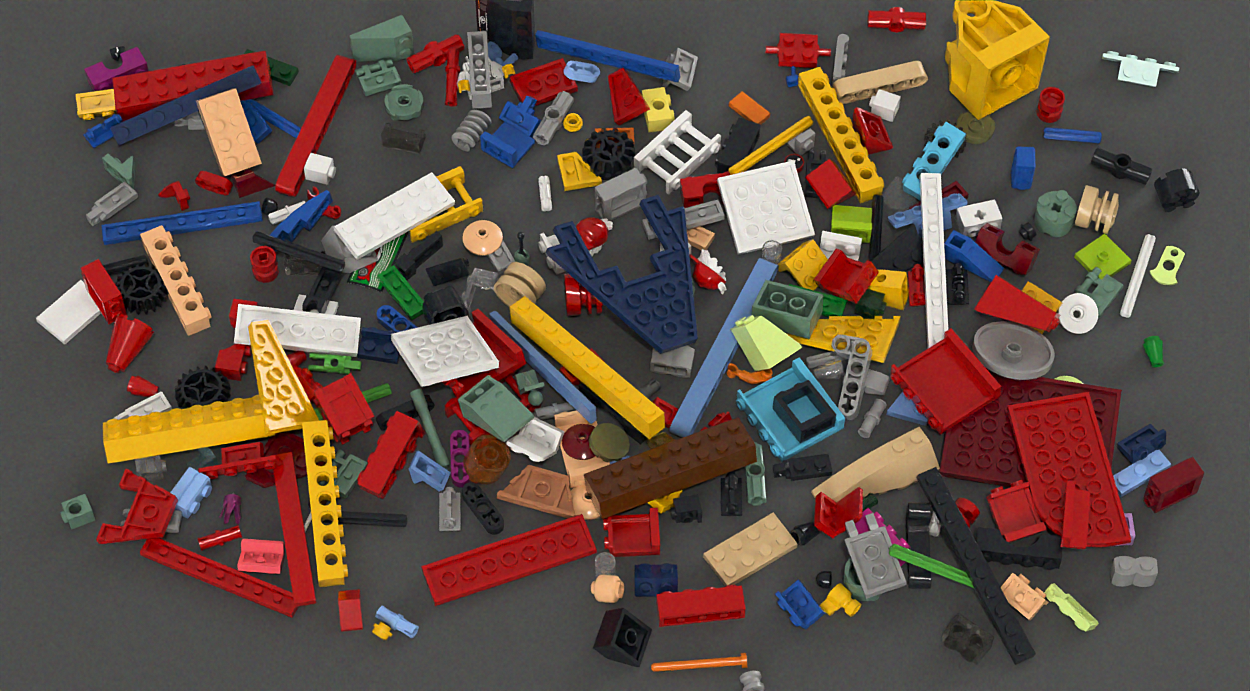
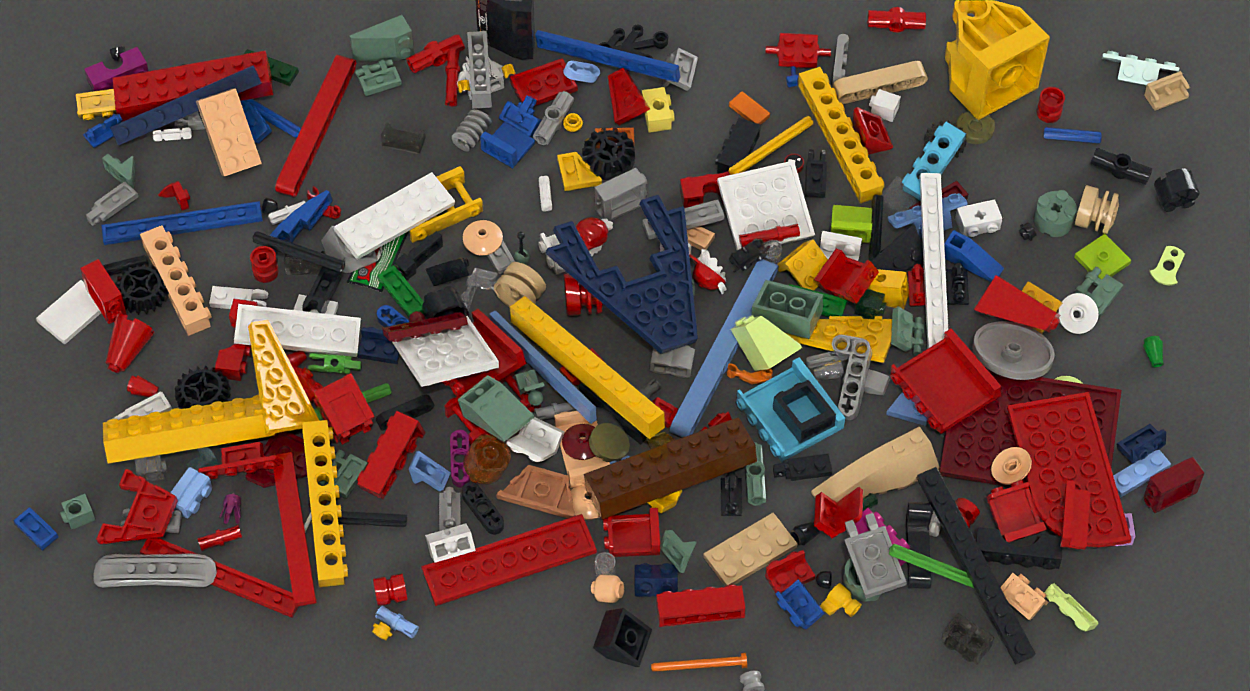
red beam [195,171,233,195] -> none
dark red slope [230,168,276,198] -> none
coral bracket [237,539,285,574] -> none
white brick [304,153,336,185] -> none
red slope [338,589,363,632] -> none
sand green plate [384,84,424,120] -> none
sand green piece [410,389,450,468] -> none
medium blue plate [487,41,518,66] -> none
white fence [634,110,721,194] -> none
black brick [670,494,702,523] -> none
light grey bracket [787,128,815,156] -> none
red slope [805,159,857,209] -> none
light grey pin [858,399,887,438] -> none
dark red arch [975,223,1040,275] -> none
blue brick [1011,147,1035,190] -> none
light grey brick [1110,556,1158,587] -> none
white axle [1120,234,1156,318] -> none
none -> blue plate [13,507,58,551]
none -> light grey piece [93,554,217,588]
none -> white axle [153,127,192,141]
none -> white hinge [209,286,268,309]
none -> red wheel [373,573,407,606]
none -> dark red plate [383,311,468,342]
none -> white brick [425,524,476,563]
none -> black plant [599,24,669,71]
none -> sand green slope [660,530,697,573]
none -> black hinge [729,239,771,272]
none -> red pin [739,224,800,248]
none -> red bracket [765,550,815,593]
none -> sand green plate [891,306,924,356]
none -> light nougat dish [991,447,1032,485]
none -> tan hinge [1144,71,1190,111]

